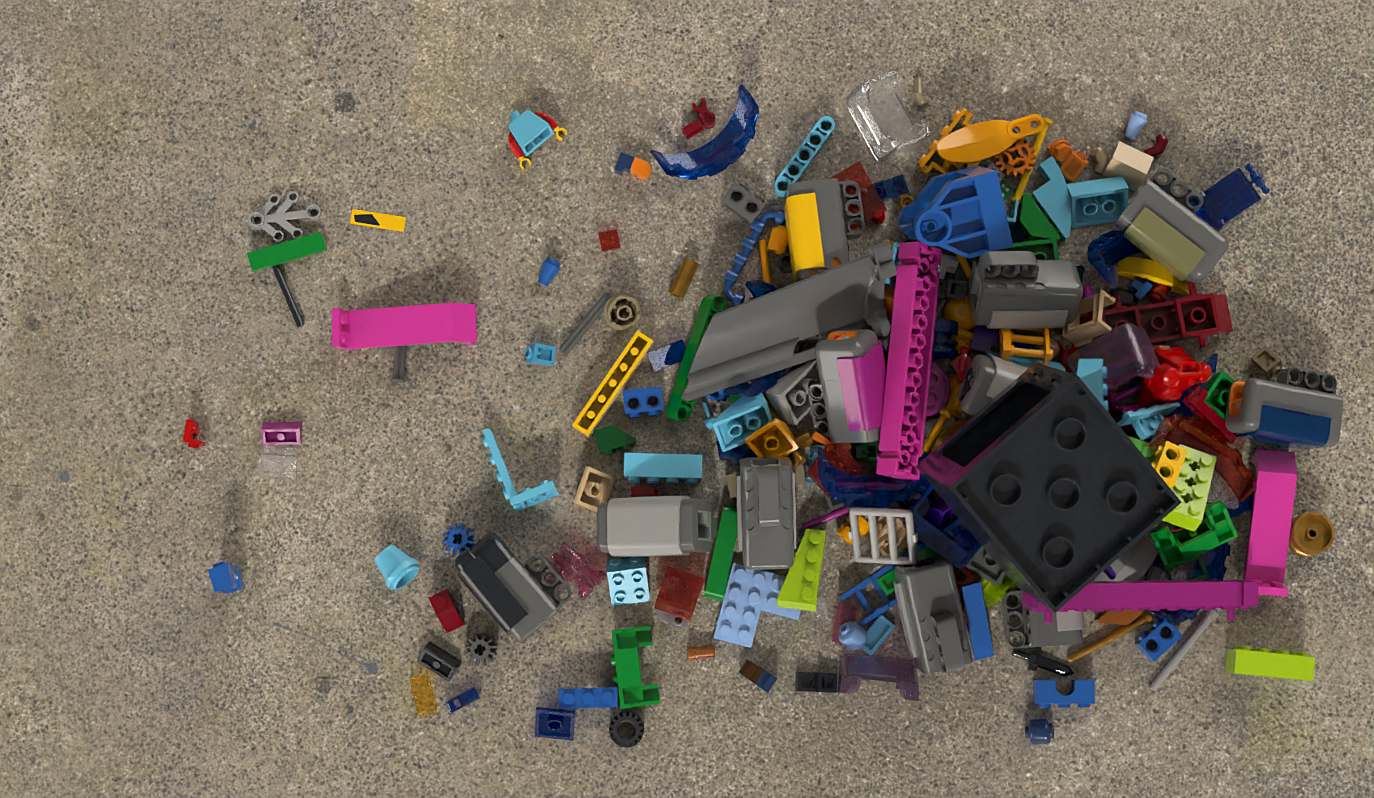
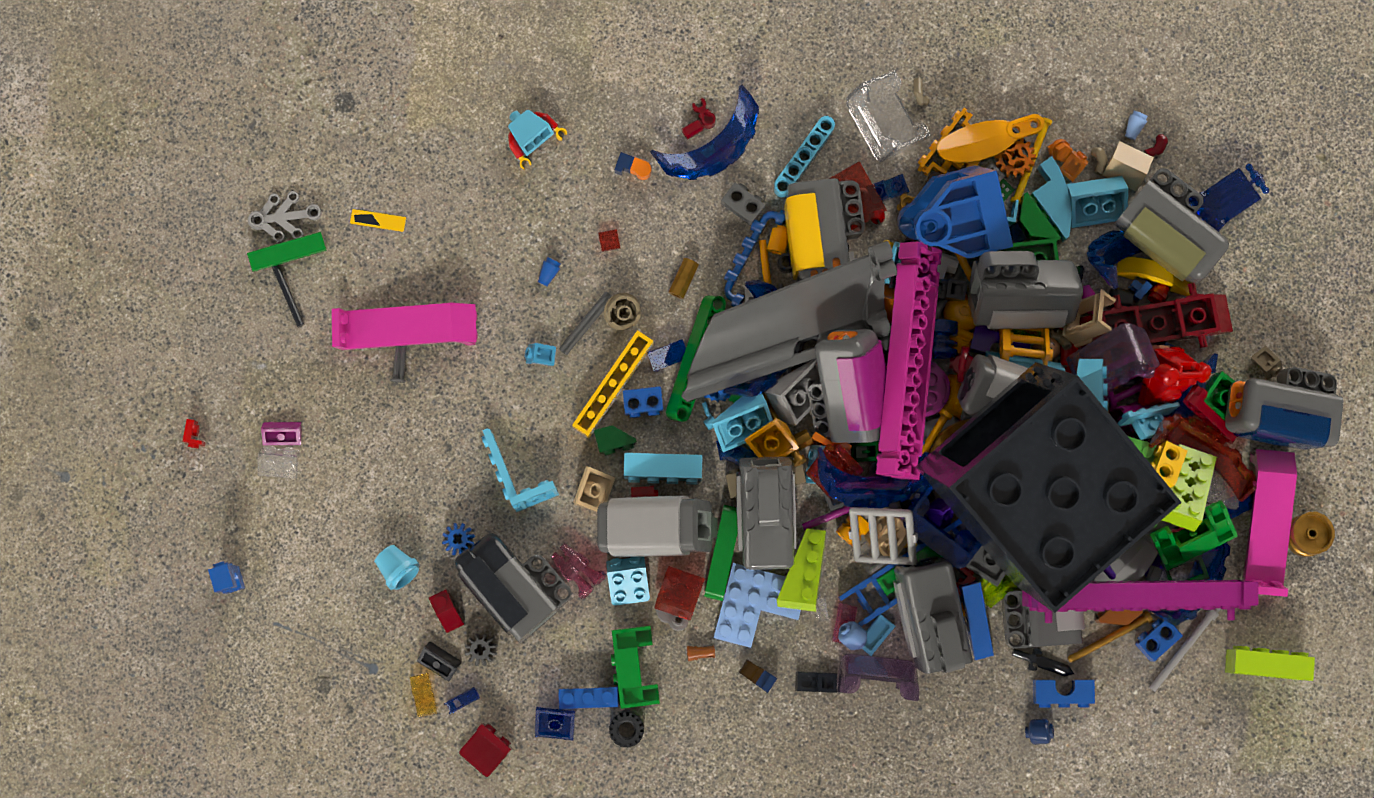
none -> dark red bracket [459,723,513,777]

